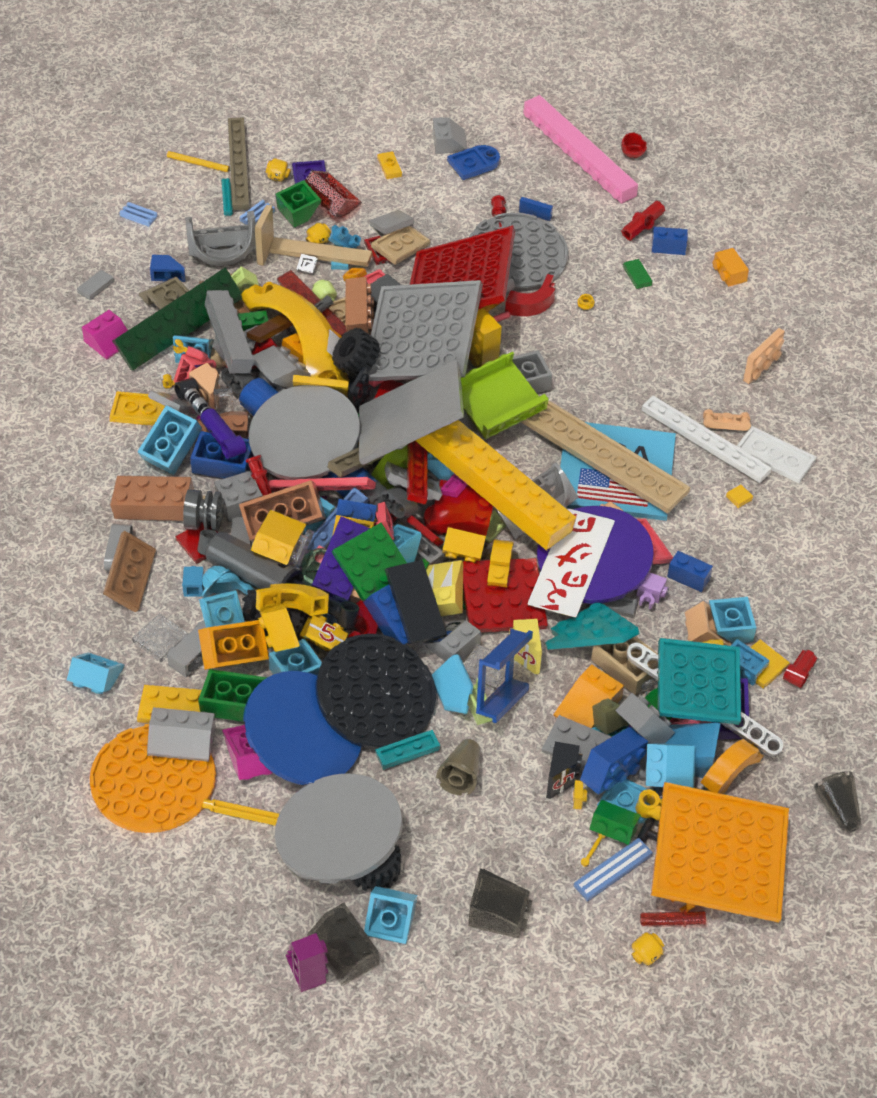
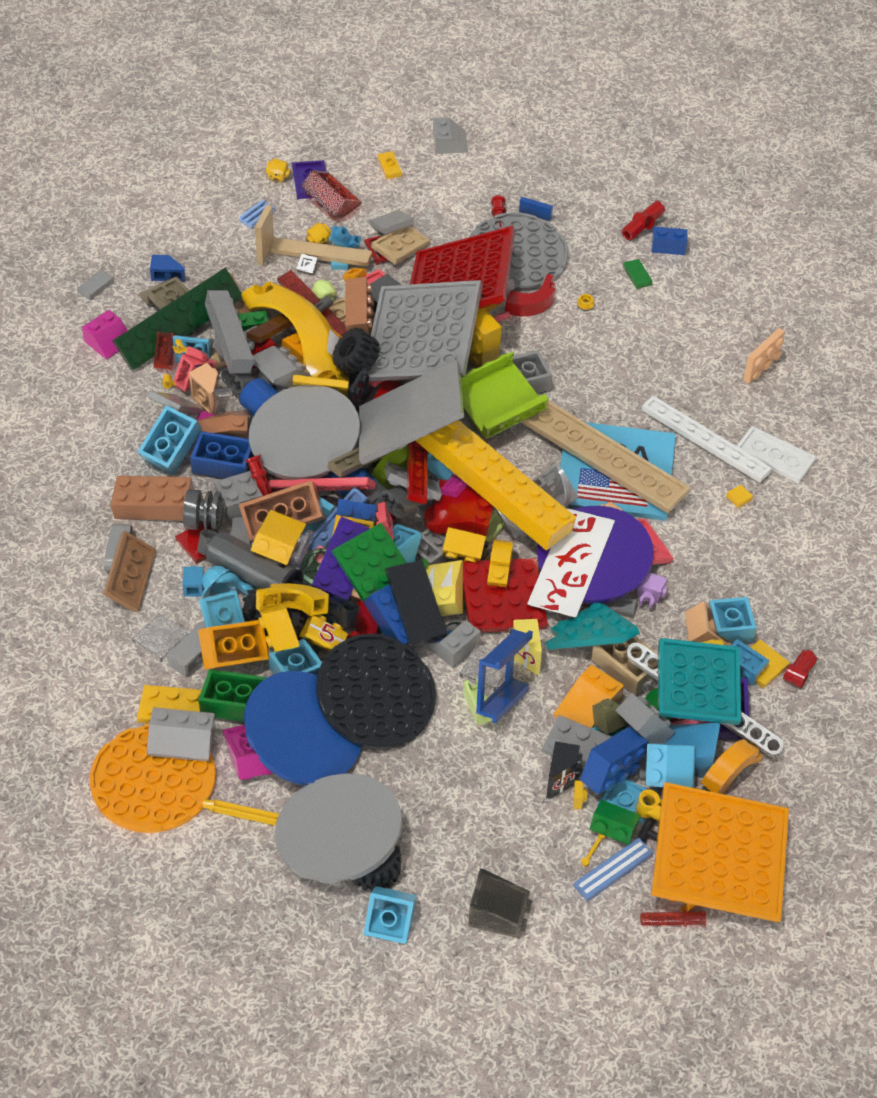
medium azure slope [67,652,124,694] -> none
yellow tile [109,391,165,426] -> none
light blue tile [119,202,157,227] -> none
yellow bar [167,151,230,172] -> none
dark purple piece [174,377,246,459] -> none
light grey piece [185,211,256,266] -> none
teal axle [221,178,233,216] -> none
dark tan plate [228,117,249,210] -> none
yellowish green brick [231,266,259,293] -> none
green slope [275,180,321,228] -> none
magenta wedge [285,933,328,992] -> none
clear smoke slope [307,903,379,986] -> none
teal plate [375,730,440,770] -> none
red tile [407,515,444,547] -> none
medium azure tile [432,654,473,714] -> none
dark tan cone [436,739,480,796] -> none
blue plate [447,145,500,180] -> none
bright pink brick [523,95,638,204] -> none
red hair [621,132,647,158] -> none
yellow head [631,932,664,966] -> none
blue brick [667,551,713,593] -> none
light nougat plate [703,409,751,431] -> none
light orange brick [712,248,749,287] -> none
clear smoke cone [813,771,862,833] -> none
none -> clear red plate [153,332,176,370]

